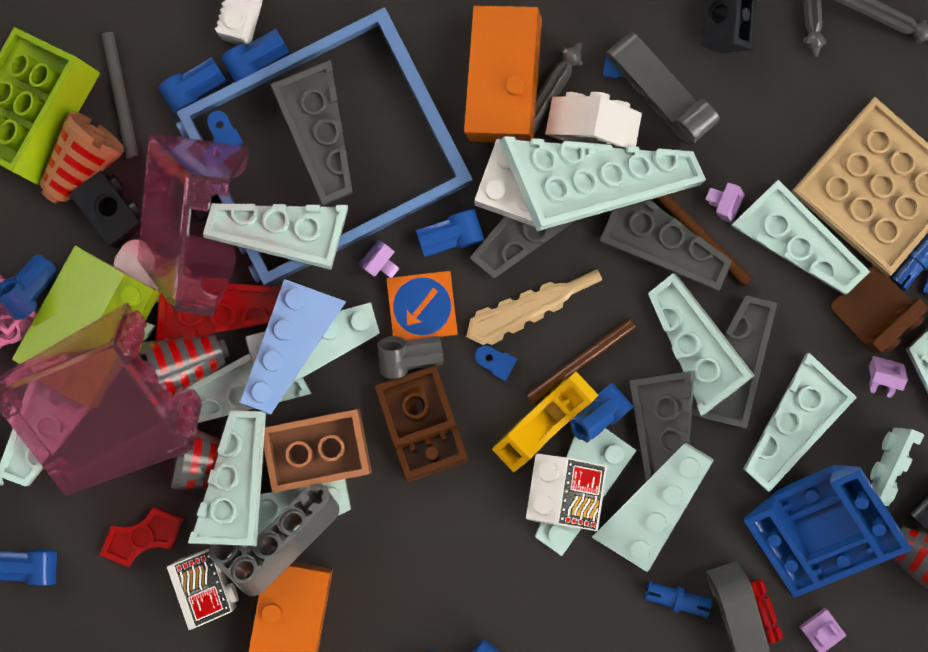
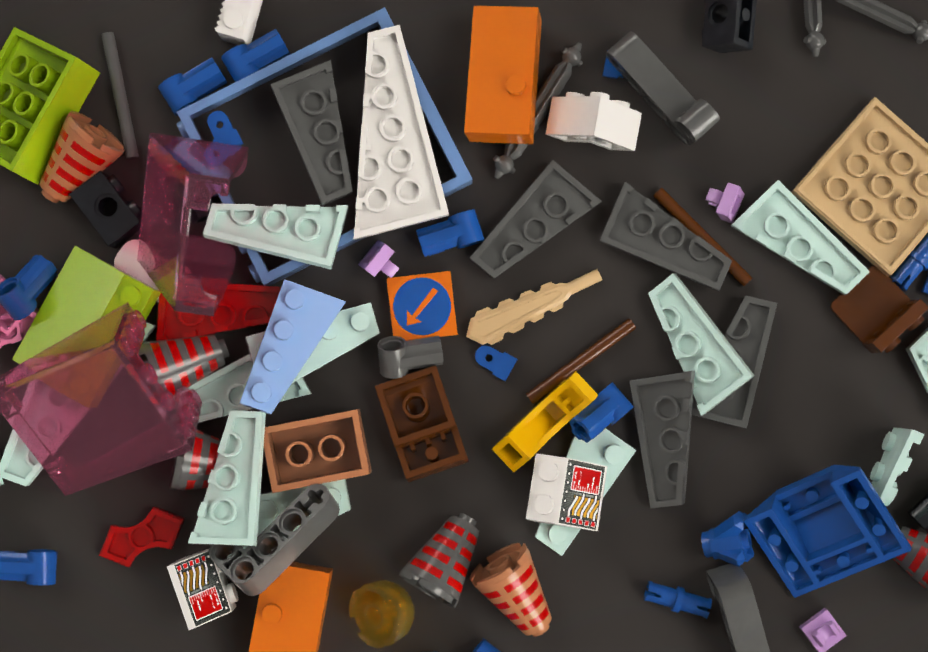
white brick [474,139,535,227] -> none
light aqua wing [500,136,706,231] -> none
light aqua wing [592,443,714,572] -> none
light aqua wing [743,353,857,492] -> none
red axle [750,579,783,643] -> none
lavender tile [869,356,908,398] -> none
none -> clear yellow cylinder [349,580,415,649]
none -> white wing [353,25,449,240]
none -> dark grey cone [398,513,480,608]
none -> nougat cone [470,543,552,637]
none -> blue rock [701,511,754,567]

